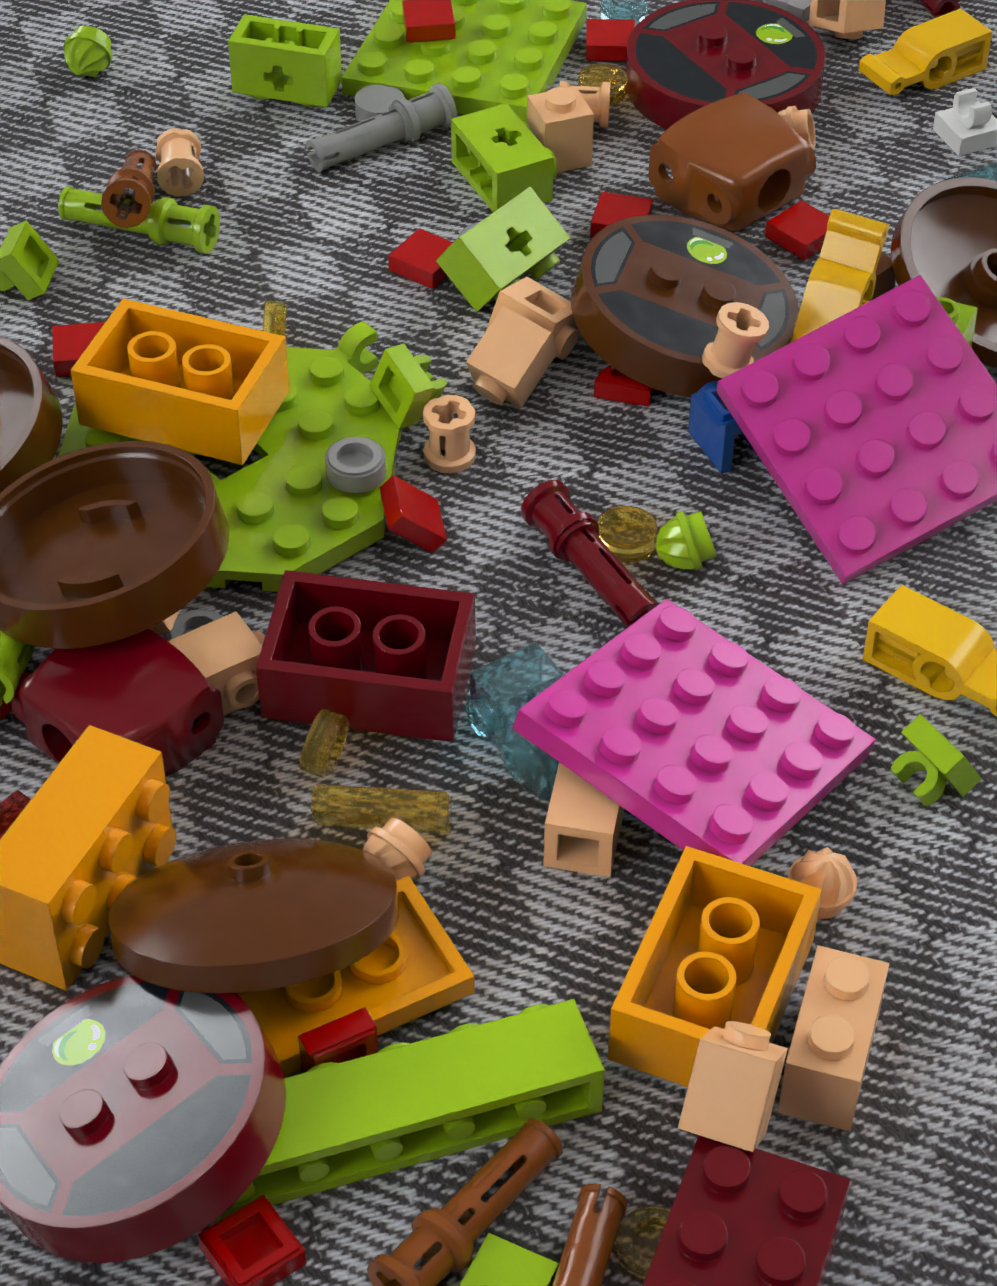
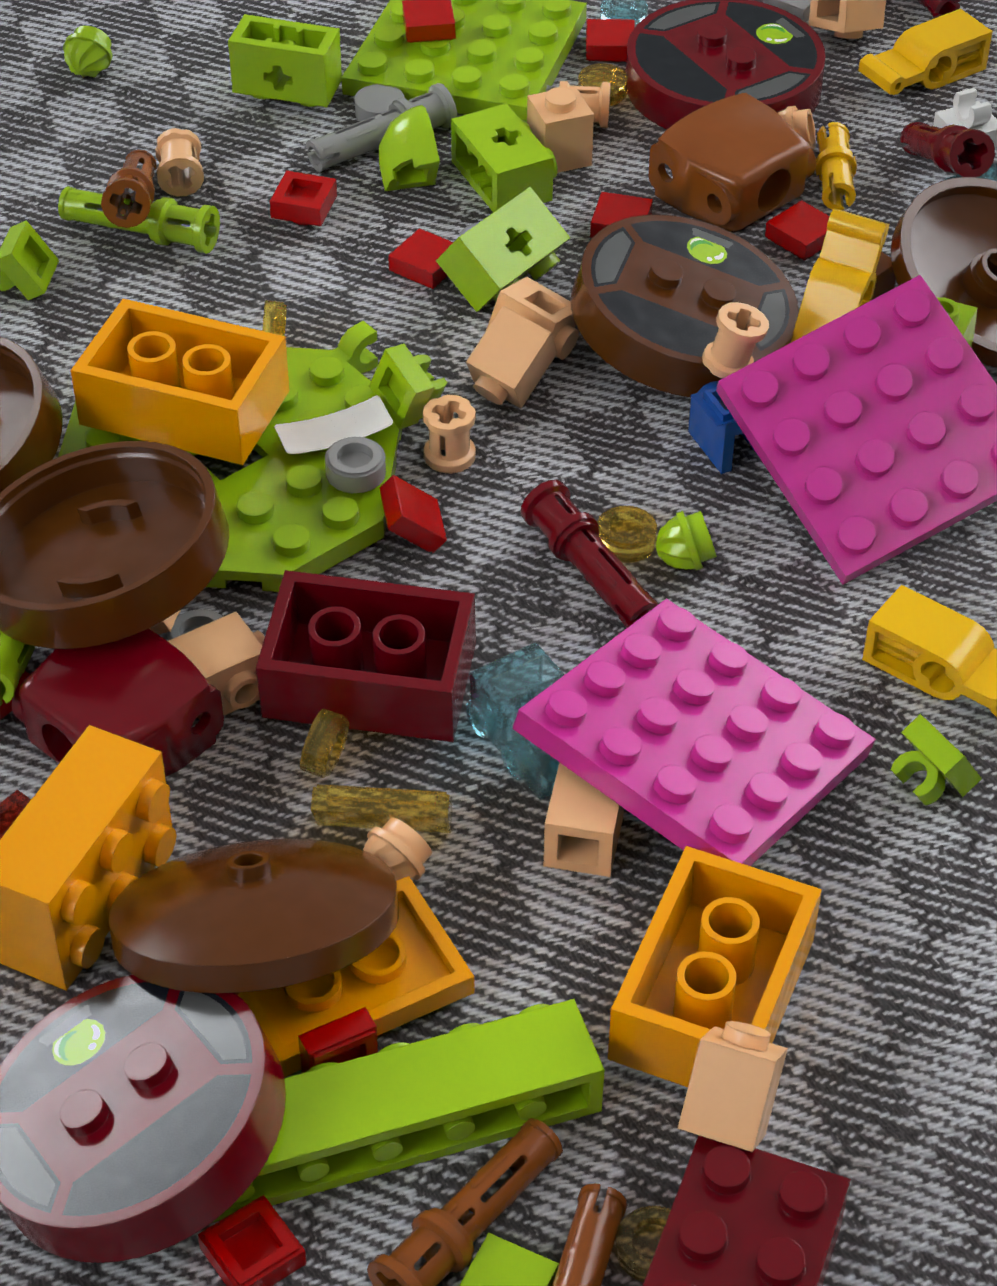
red tile [52,322,105,377] -> none
red tile [594,365,655,407] -> none
light nougat brick [778,945,890,1132] -> none
light nougat plate [788,847,857,919] -> none
none -> red plate [270,170,337,226]
none -> white sticker [274,395,393,454]
none -> lime brick [379,105,440,191]
none -> yellow pin [815,122,857,210]
none -> dark red pin [900,122,995,177]

